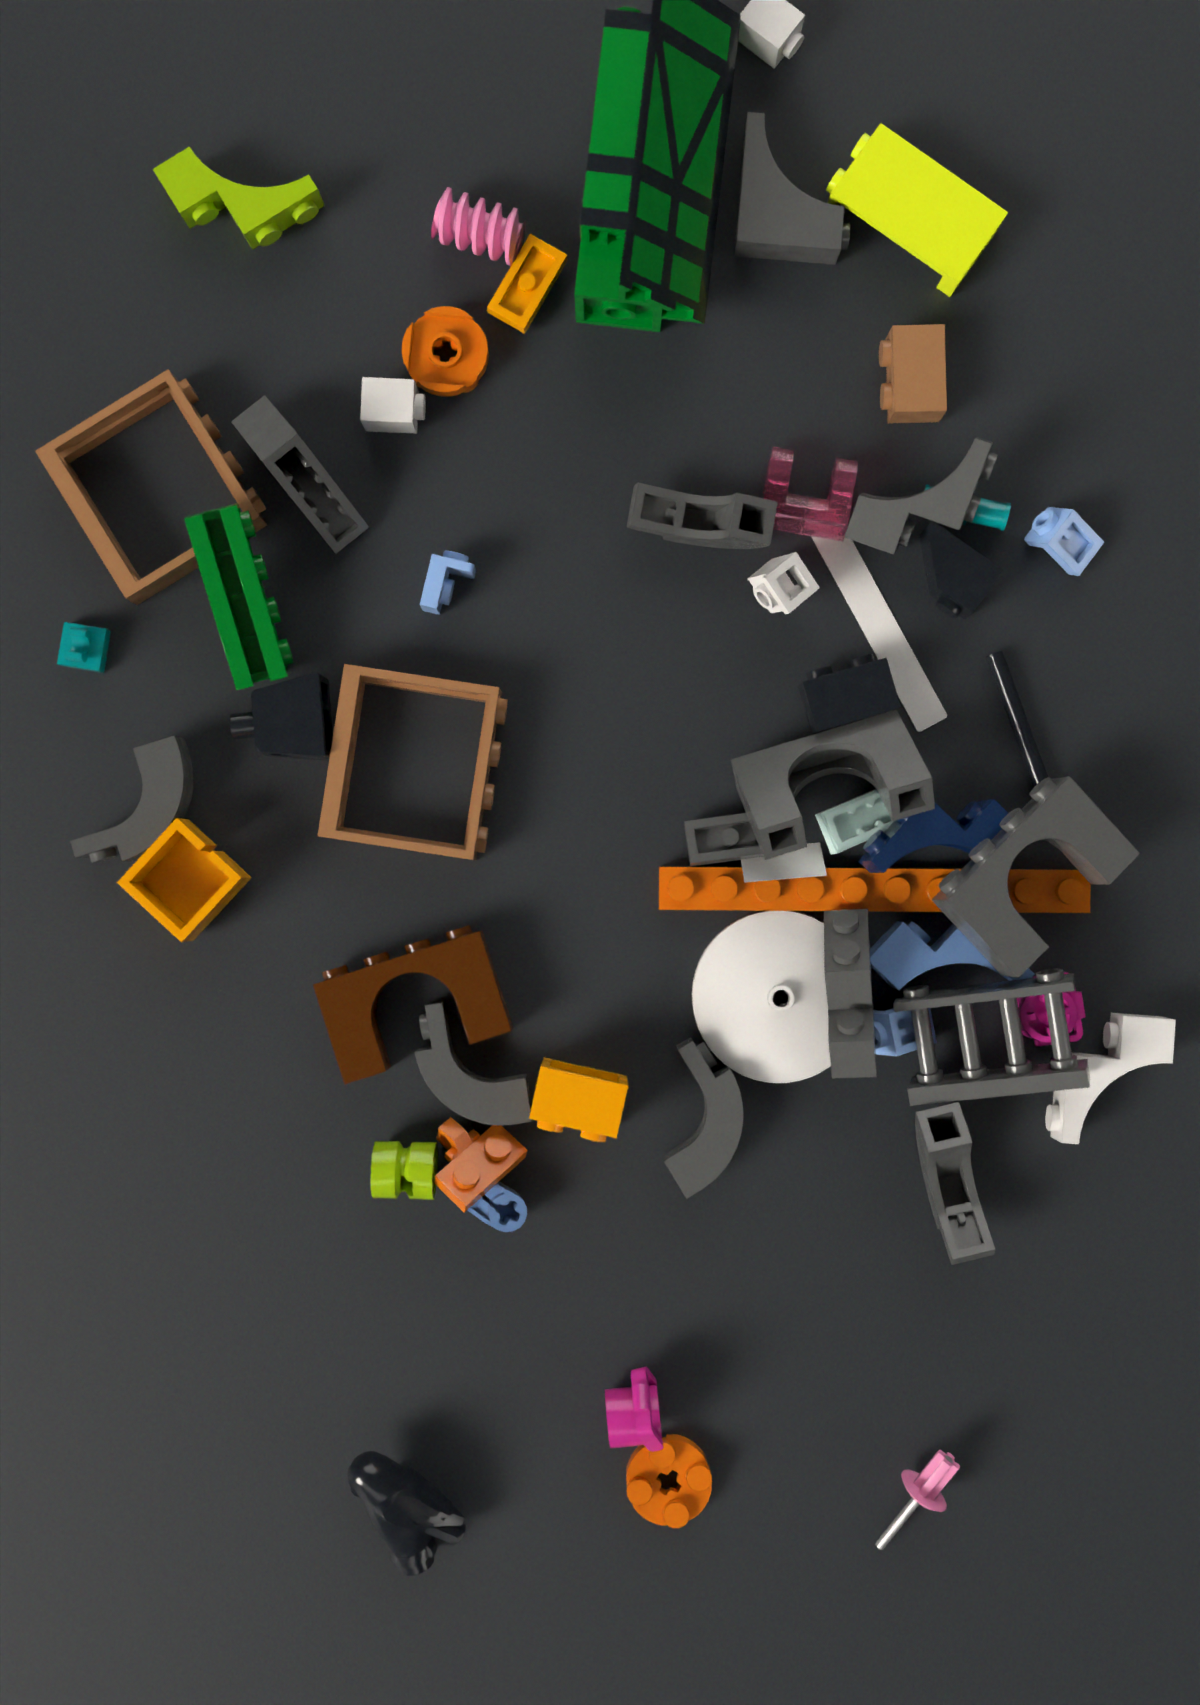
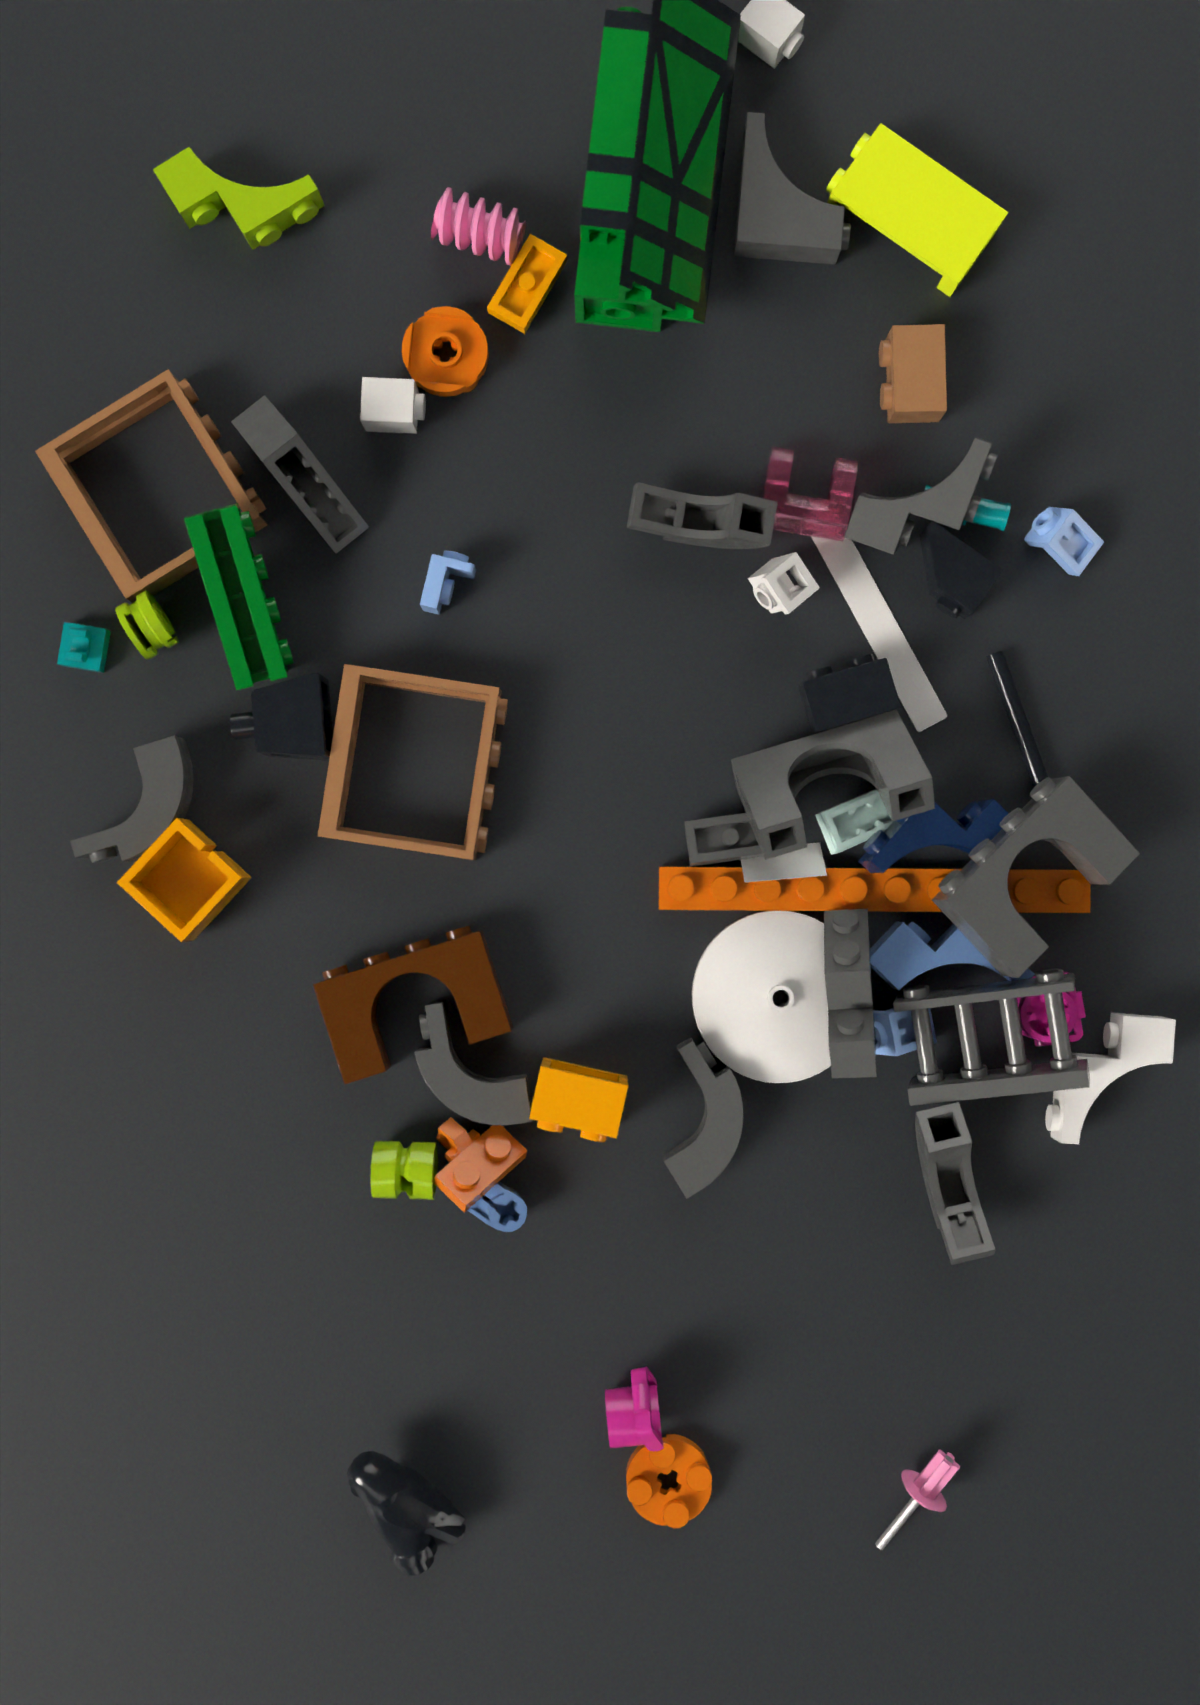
none -> lime wheel [115,590,179,660]

